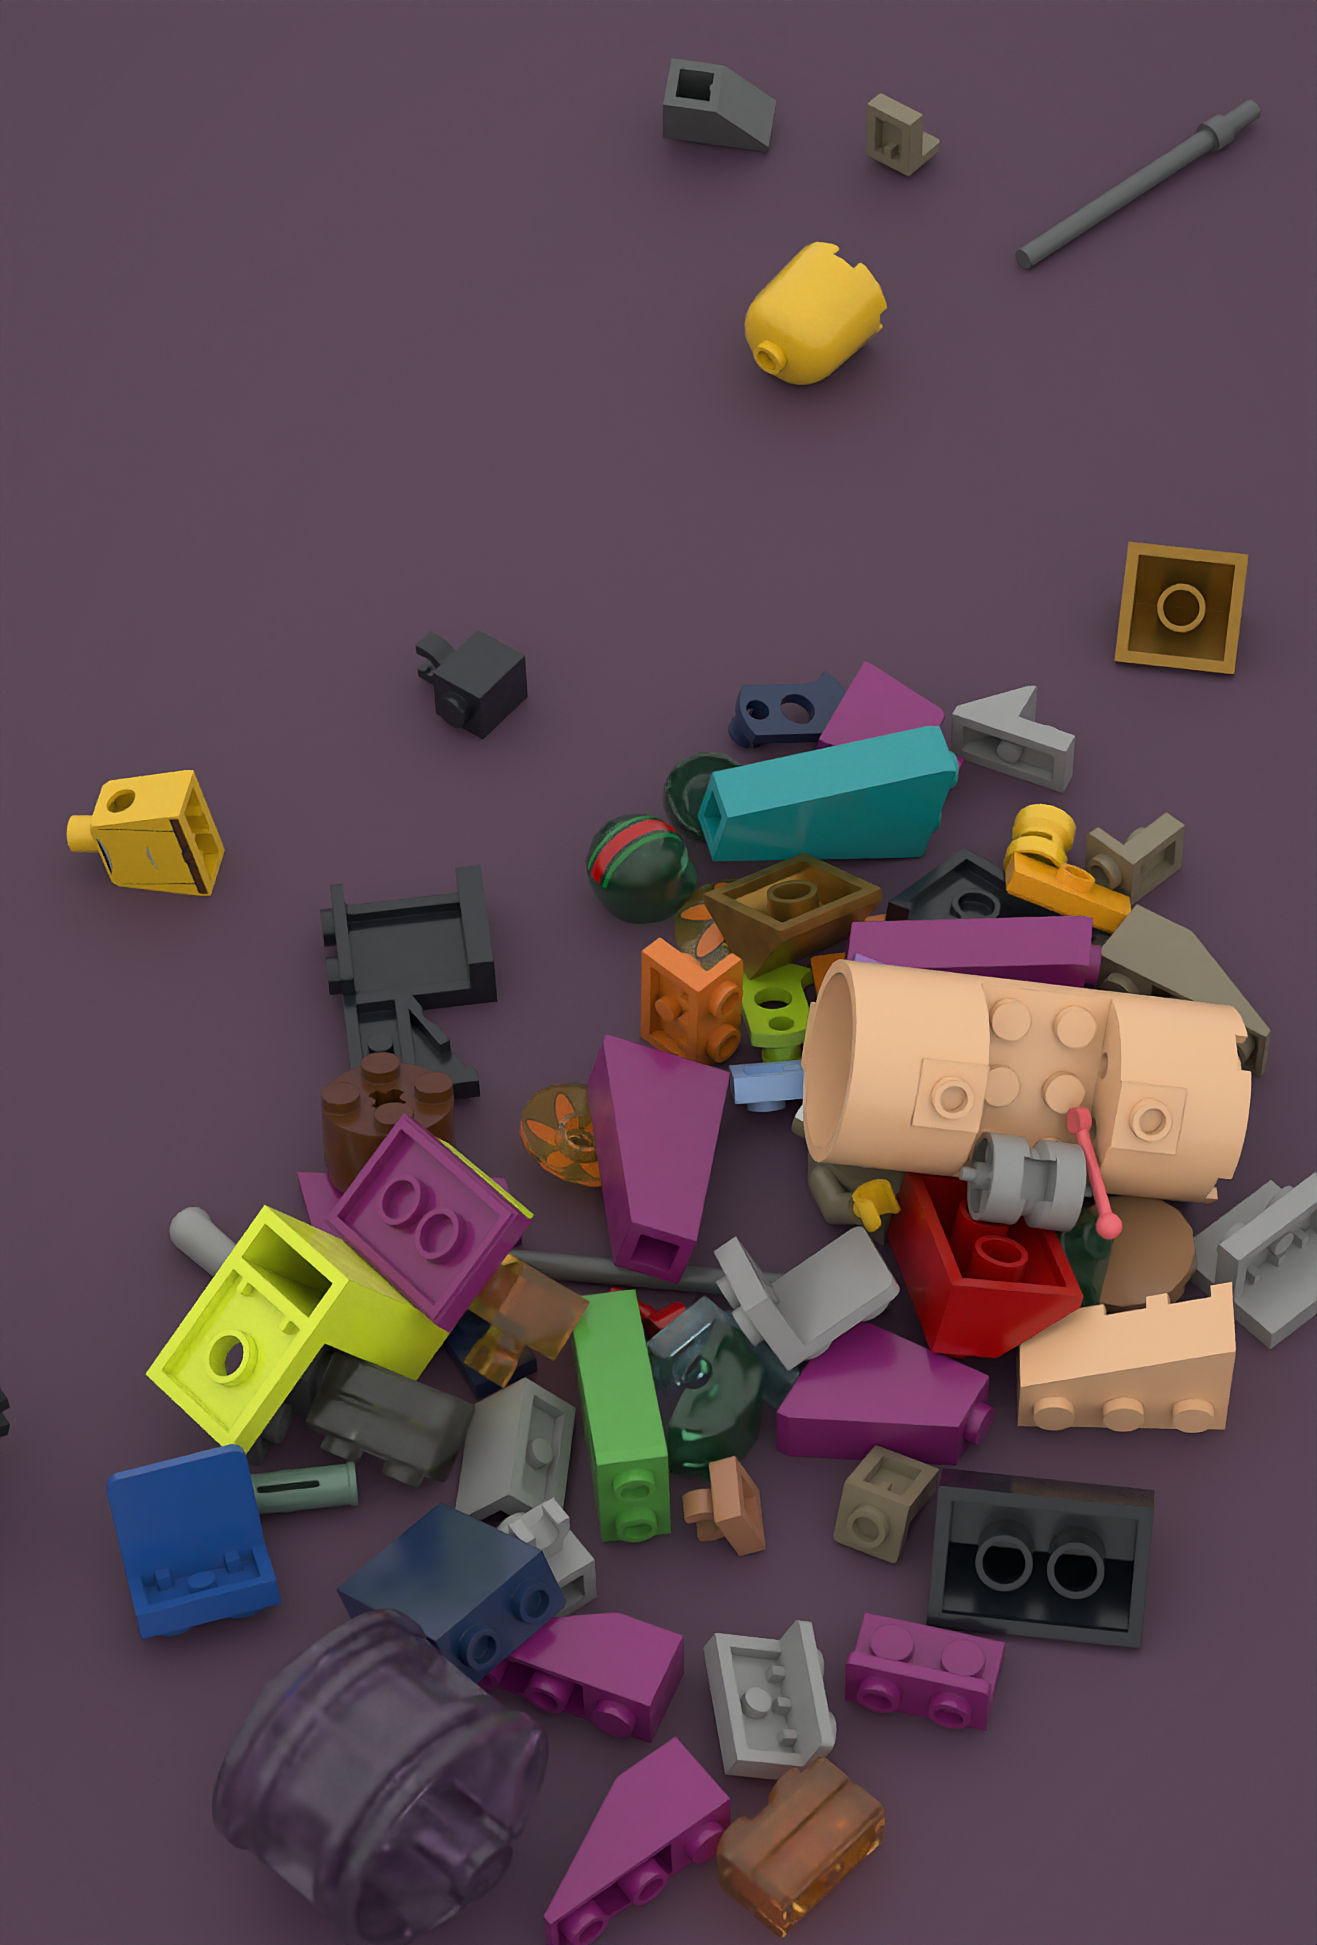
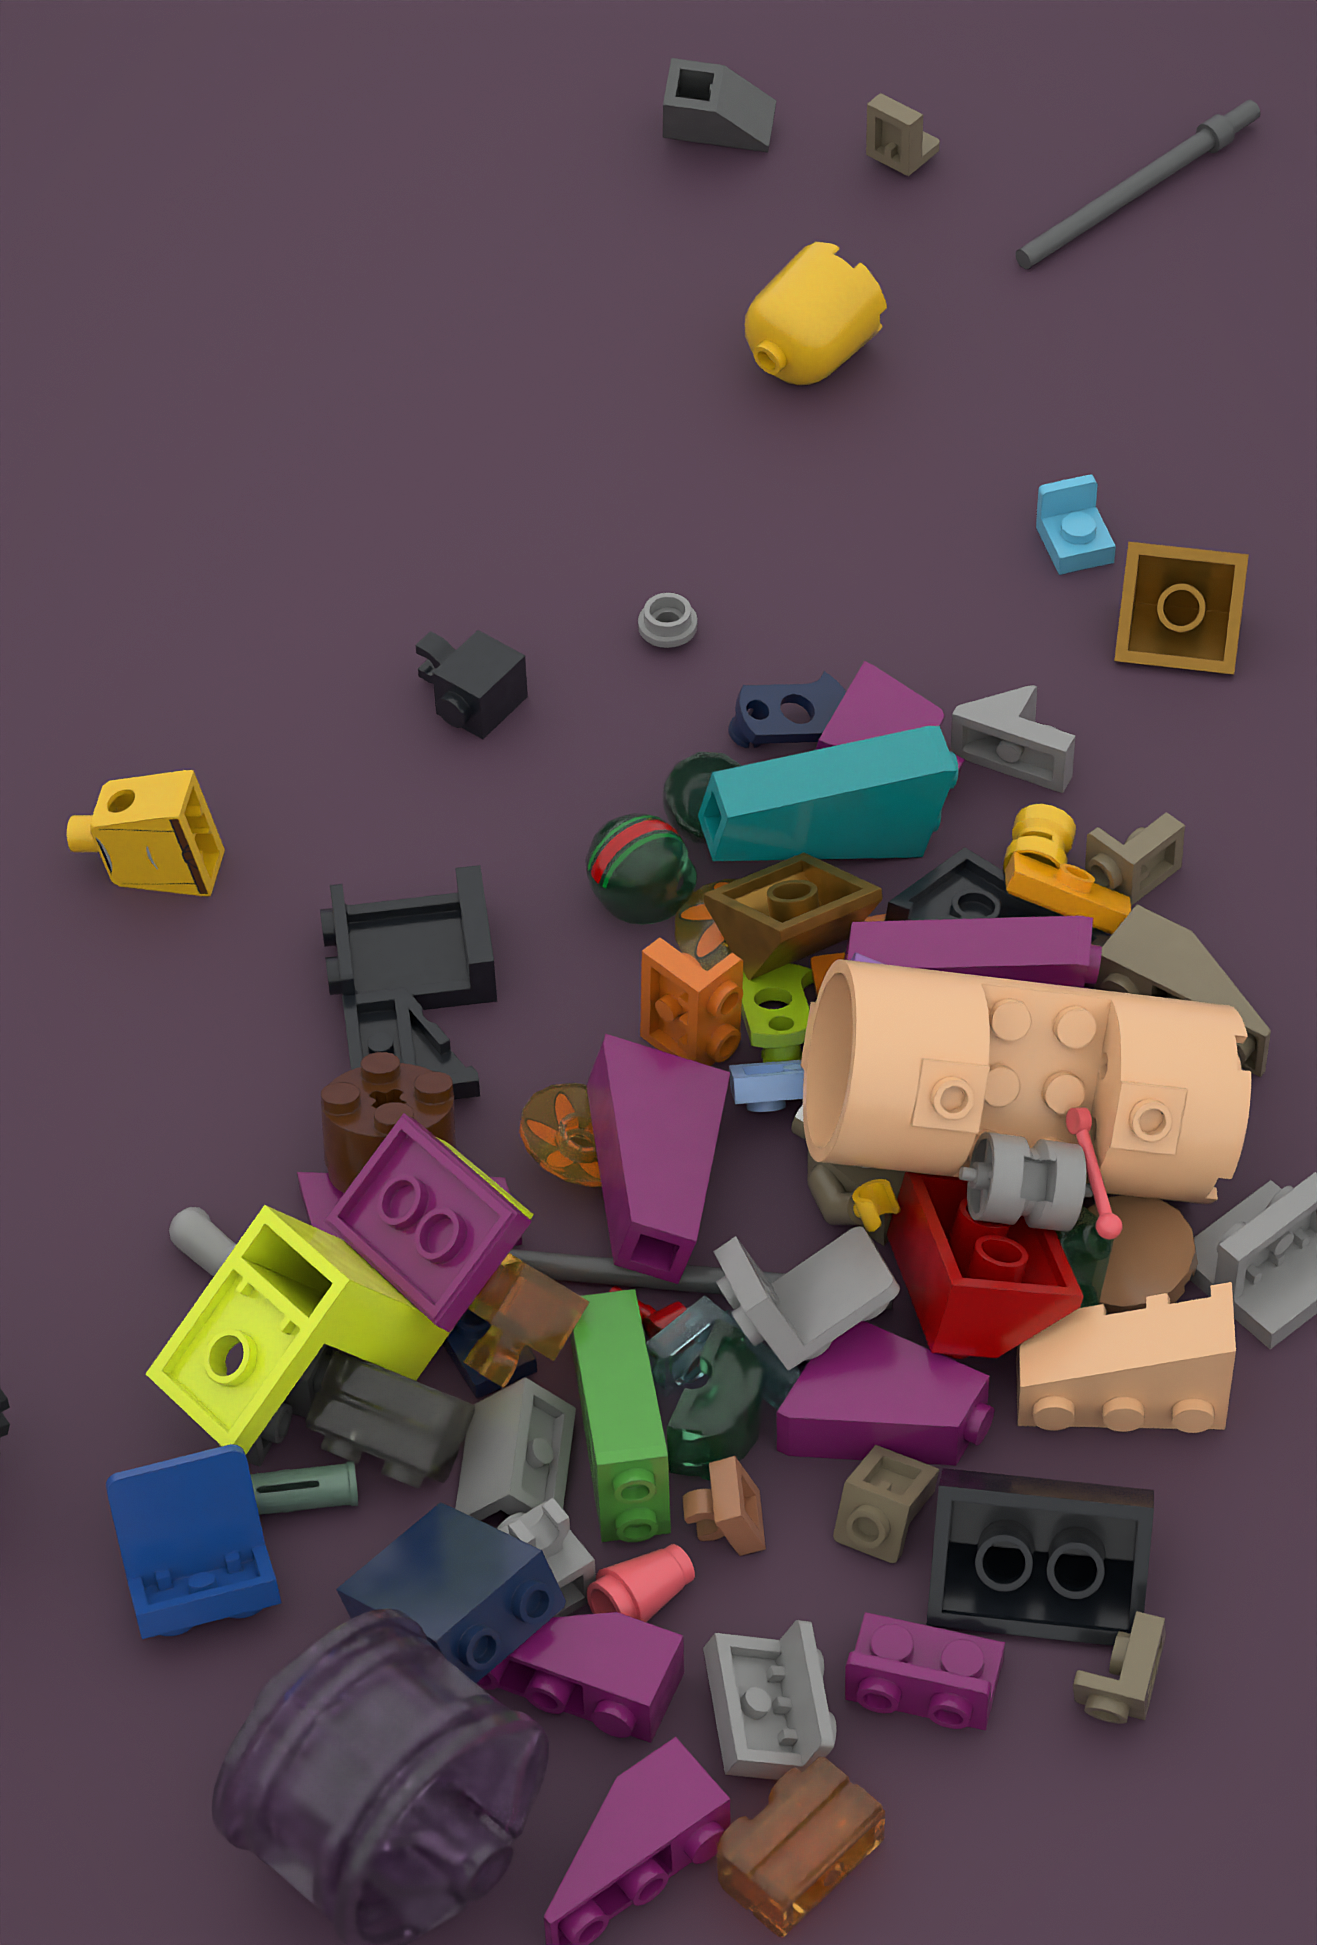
none -> coral cone [586,1544,695,1622]
none -> light grey plate [638,593,698,648]
none -> medium azure bracket [1036,475,1116,575]
none -> dark tan bracket [1073,1611,1166,1724]

